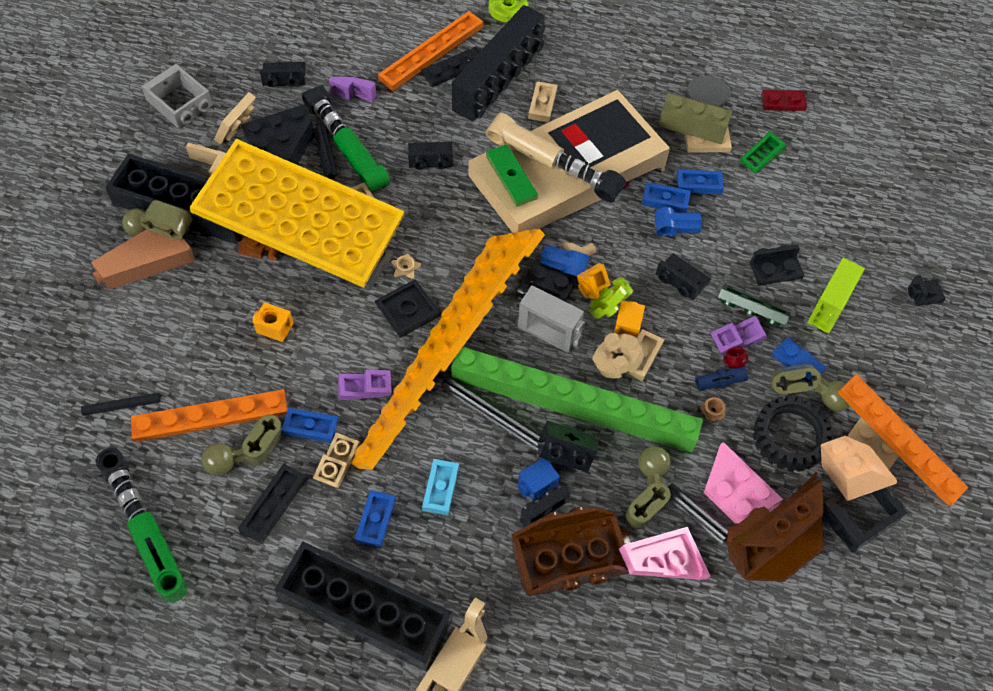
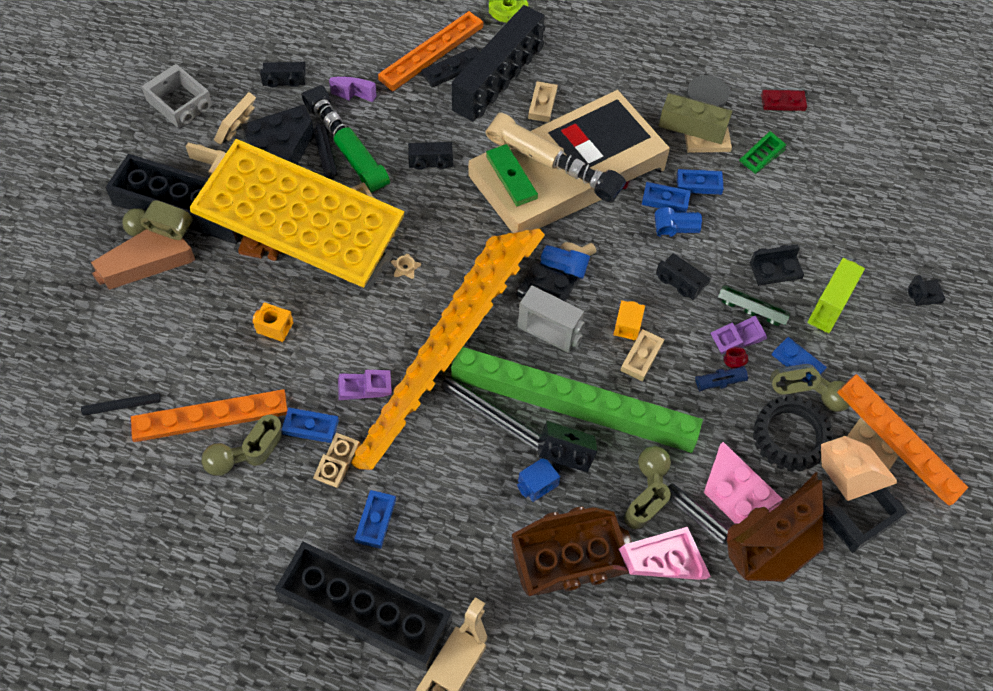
piece [96,448,187,602] -> none
black plate [238,463,307,544] -> none
black tile [375,279,441,338] -> none
medium azure plate [422,459,459,515] -> none
black plate [520,485,571,527] -> none
light orange bracket [577,263,611,299] -> none
lime plate [588,277,633,319] -> none
tan plate [593,333,644,379] -> none
medium nougat plate [701,397,725,421] -> none

